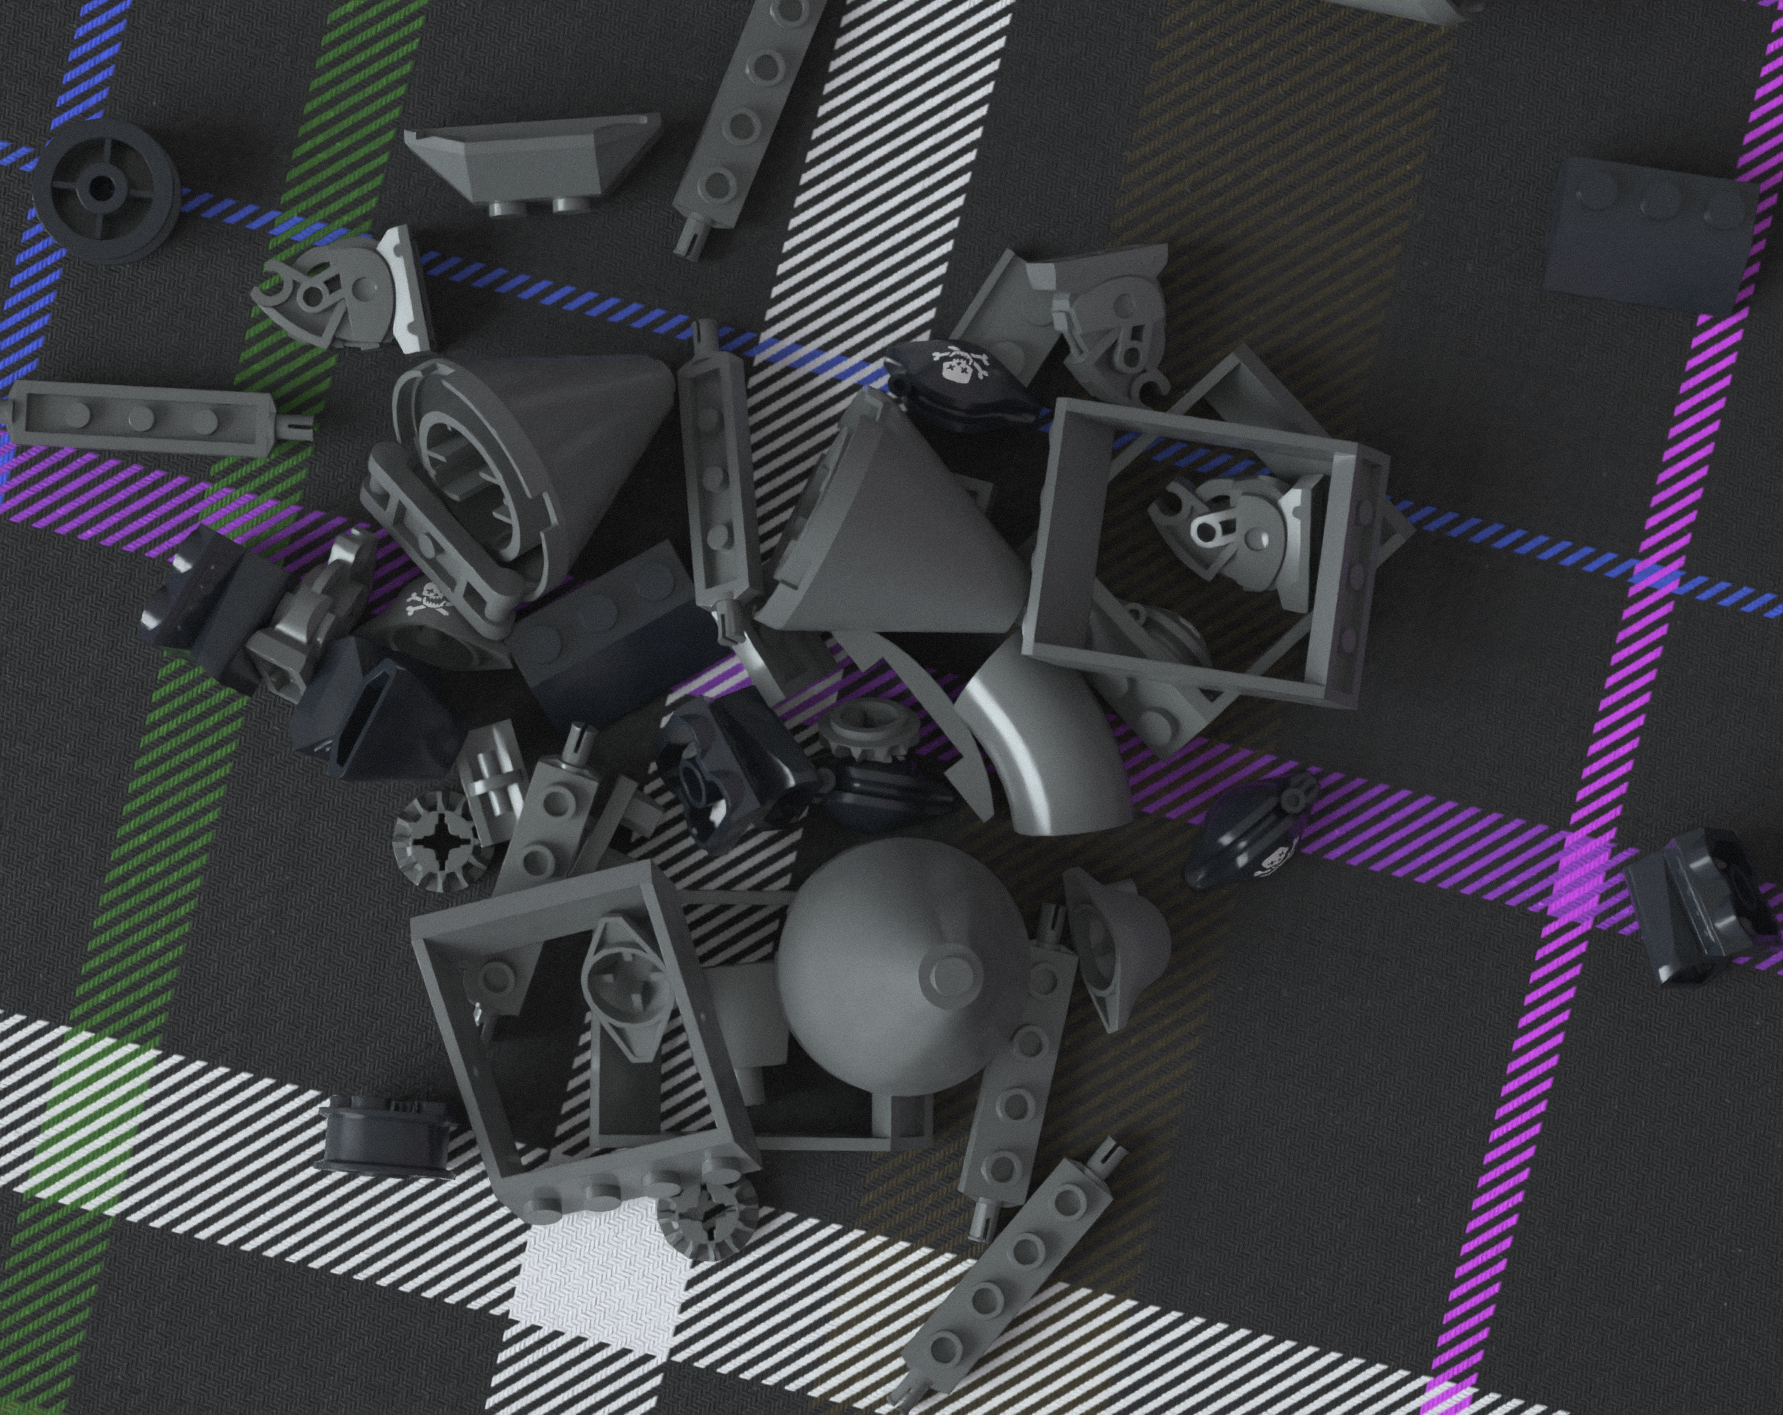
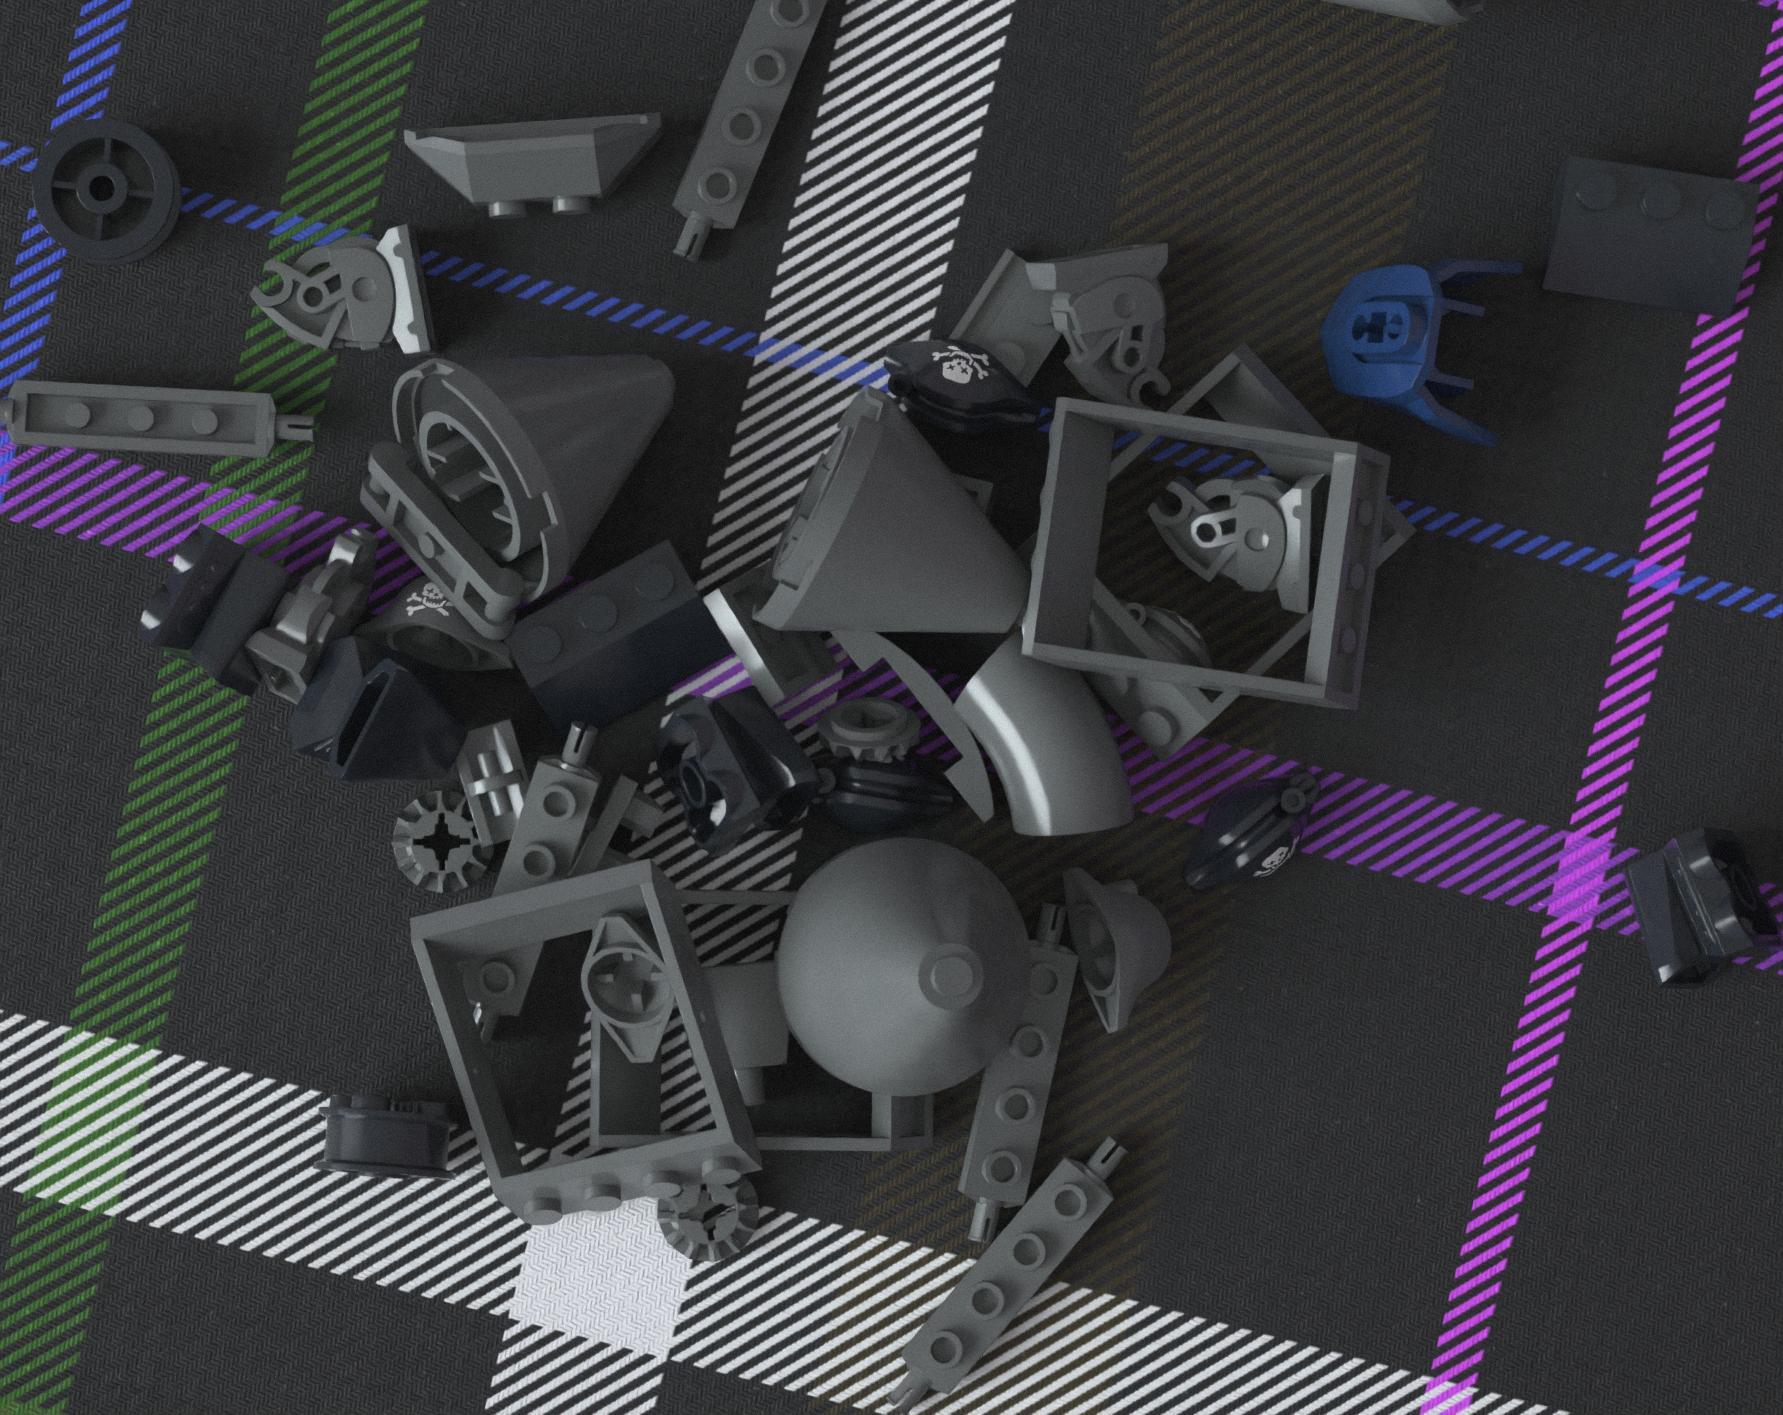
dark grey plate [677,318,764,646] -> none
none -> dark blue piece [1319,257,1524,447]

